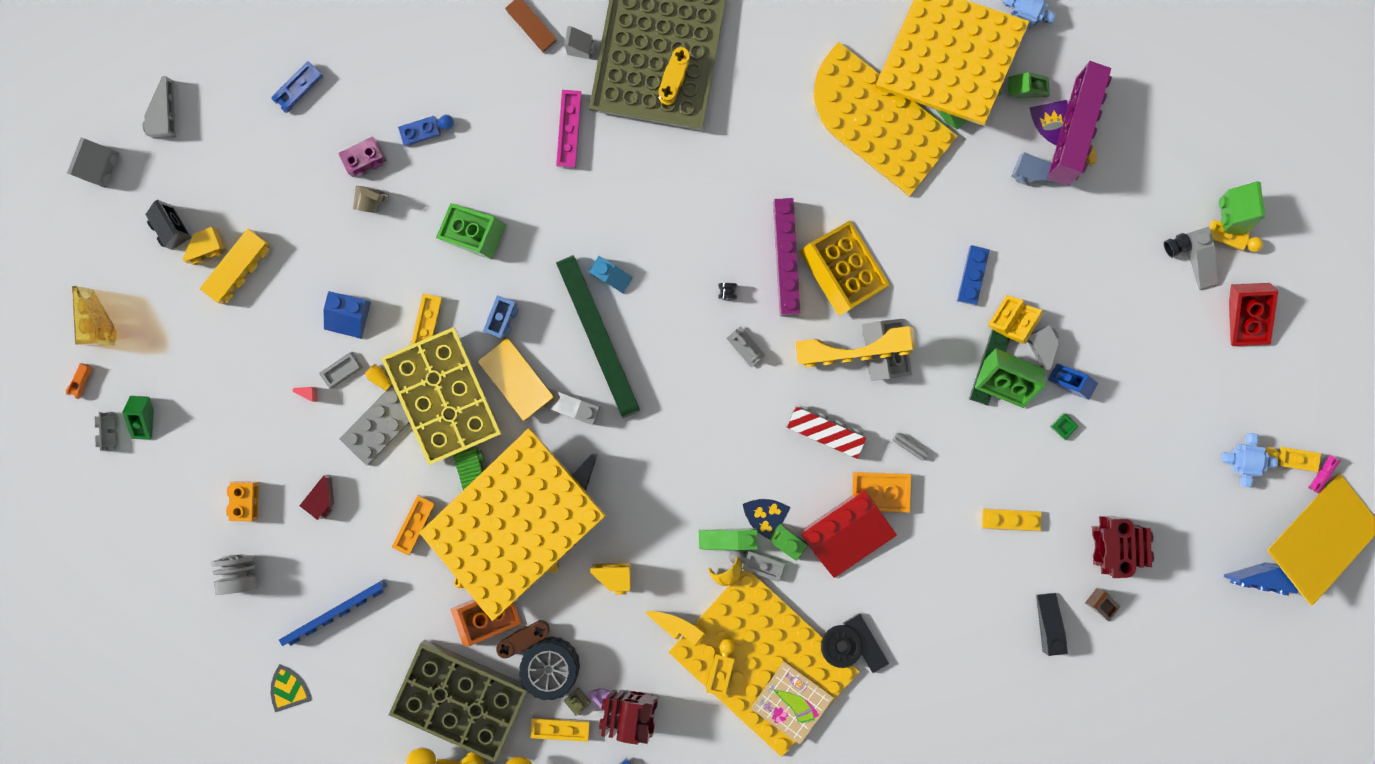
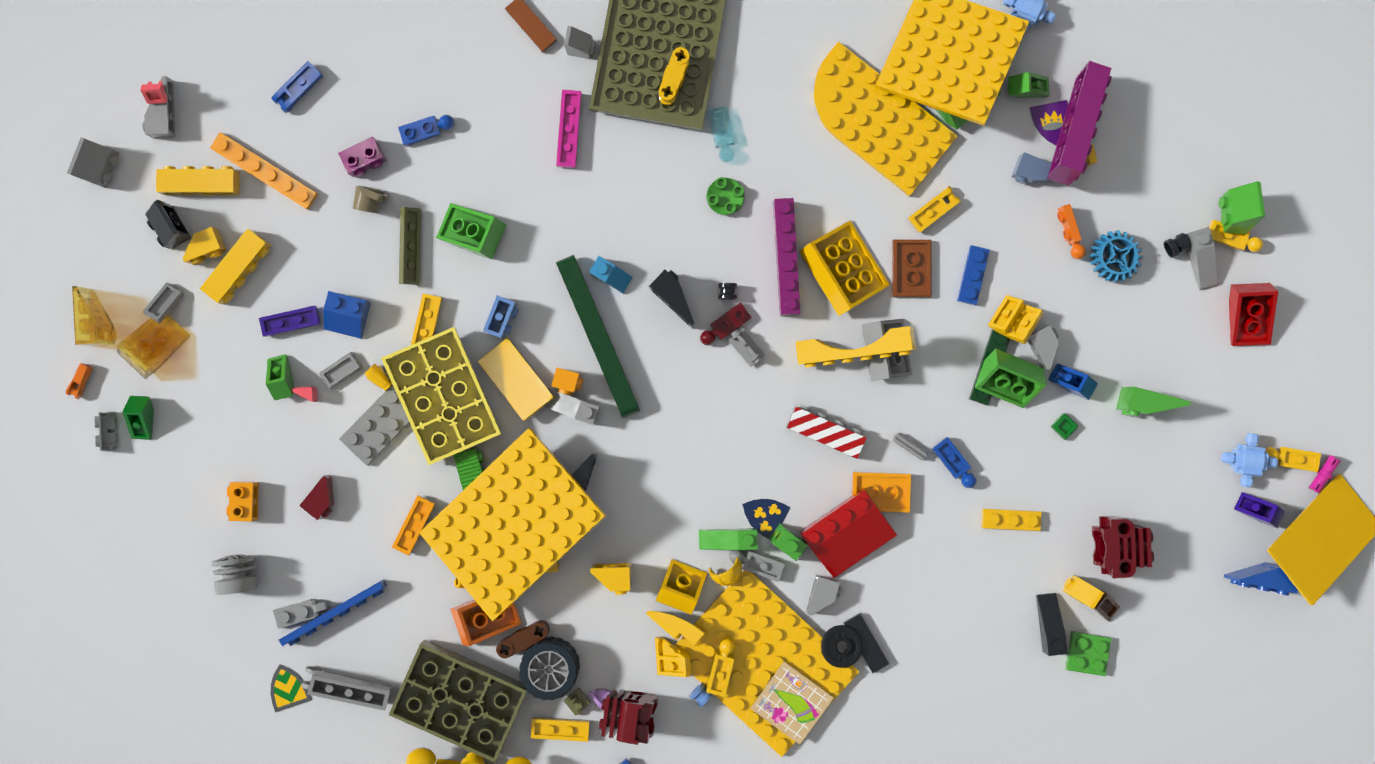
none -> clear yellow slope [116,315,190,379]
none -> coral tile [140,81,168,104]
none -> light grey tile [142,282,184,324]
none -> yellow brick [156,166,240,195]
none -> light orange plate [210,132,318,210]
none -> dark purple plate [259,305,321,337]
none -> bright green slope [266,354,294,401]
none -> light grey hinge [273,599,329,629]
none -> light grey hinge [301,666,392,711]
none -> olive plate [399,207,421,285]
none -> light orange brick [551,367,584,395]
none -> black slope [649,269,694,328]
none -> yellow slope [655,559,707,615]
none -> yellow wing [655,637,691,677]
none -> medium blue wheel [689,683,713,707]
none -> dark red plate [700,302,752,346]
none -> bright green dish [706,177,744,215]
none -> clear light blue plate [708,106,734,162]
none -> light grey slope [806,575,842,615]
none -> dark orange tile [892,239,932,297]
none -> yellow plate [907,186,961,233]
none -> blue plate [931,437,977,488]
none -> orange plate [1057,204,1086,259]
none -> yellow slope [1063,575,1104,609]
none -> bright green plate [1065,631,1111,676]
none -> dark azure gear [1089,230,1143,283]
none -> bright green slope [1116,387,1191,417]
none -> dark purple slope [1234,492,1286,529]

